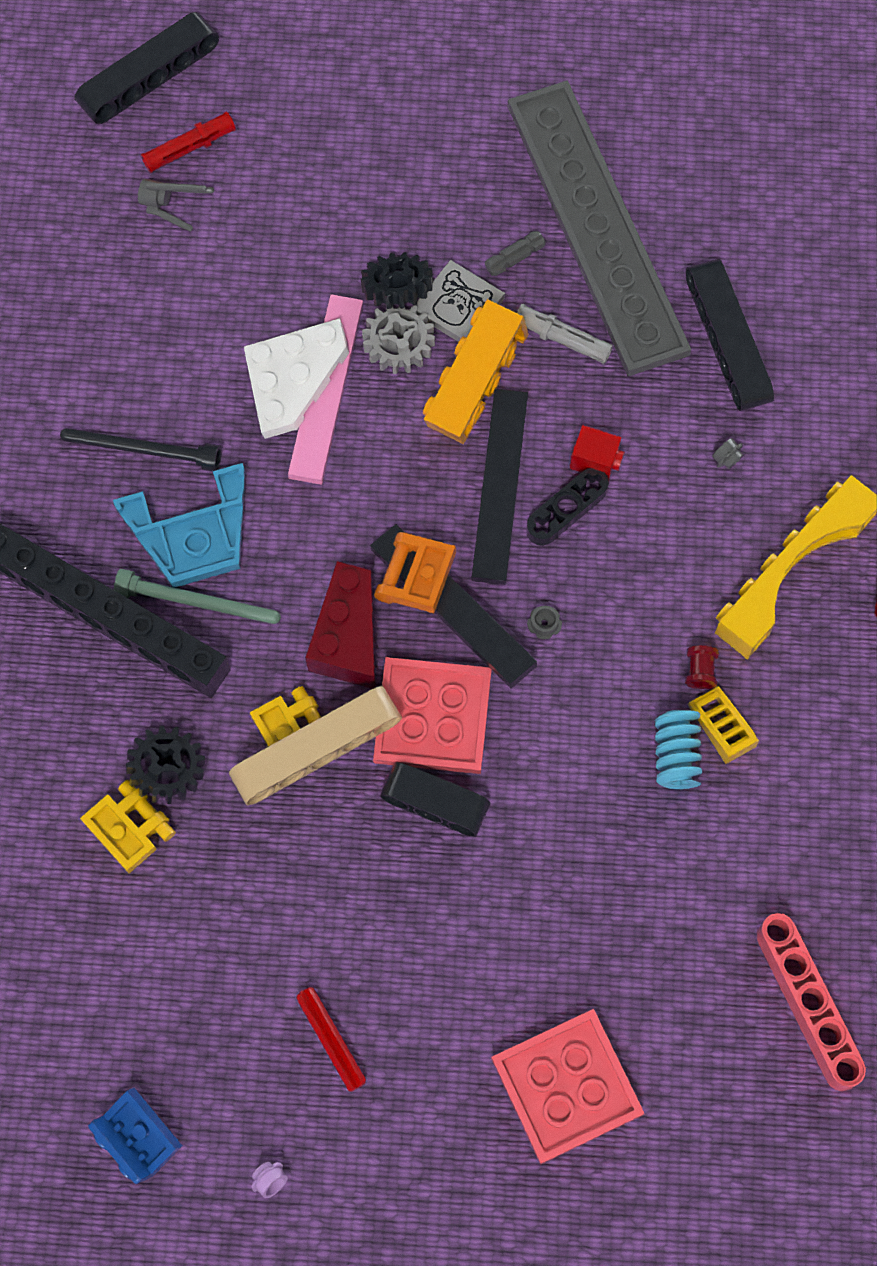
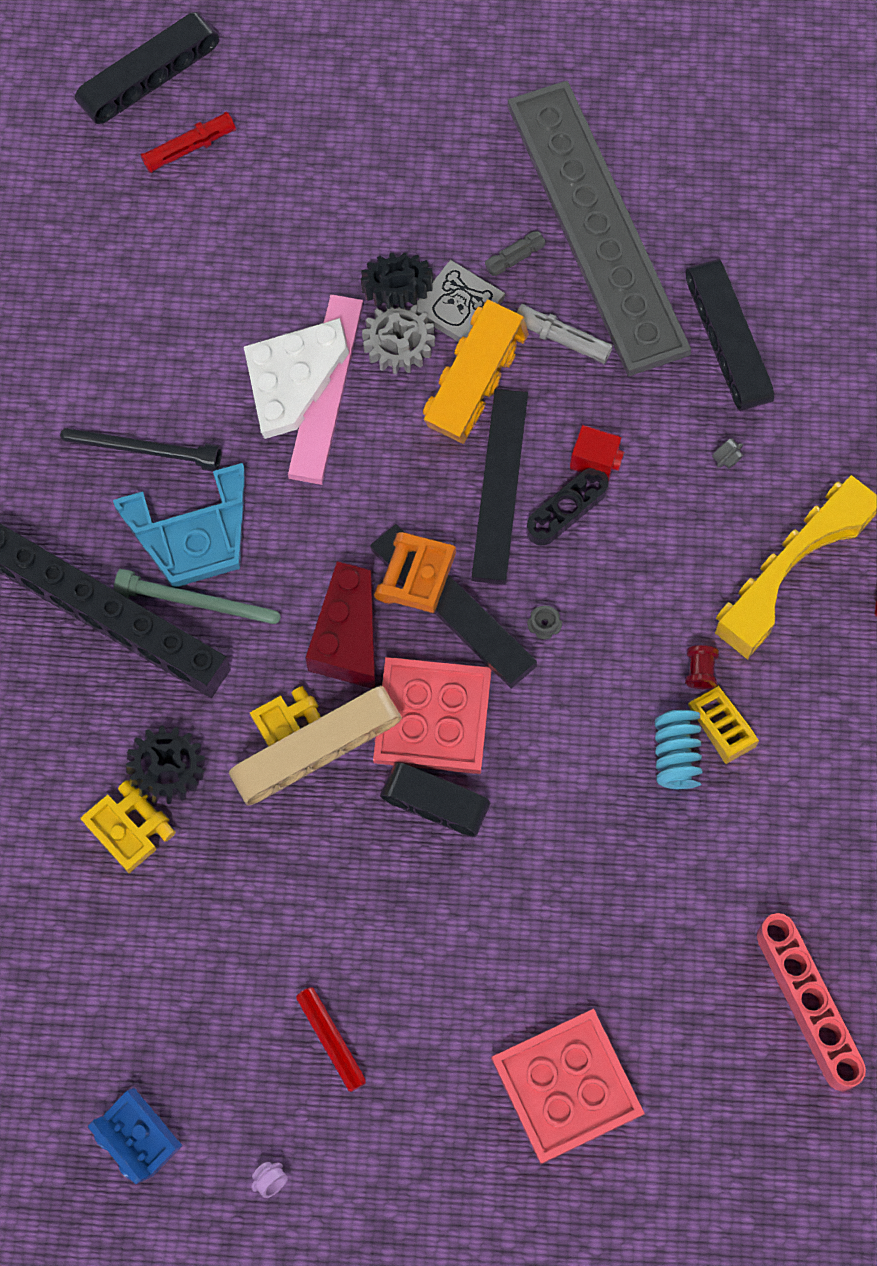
dark grey plant [138,179,215,232] -> none

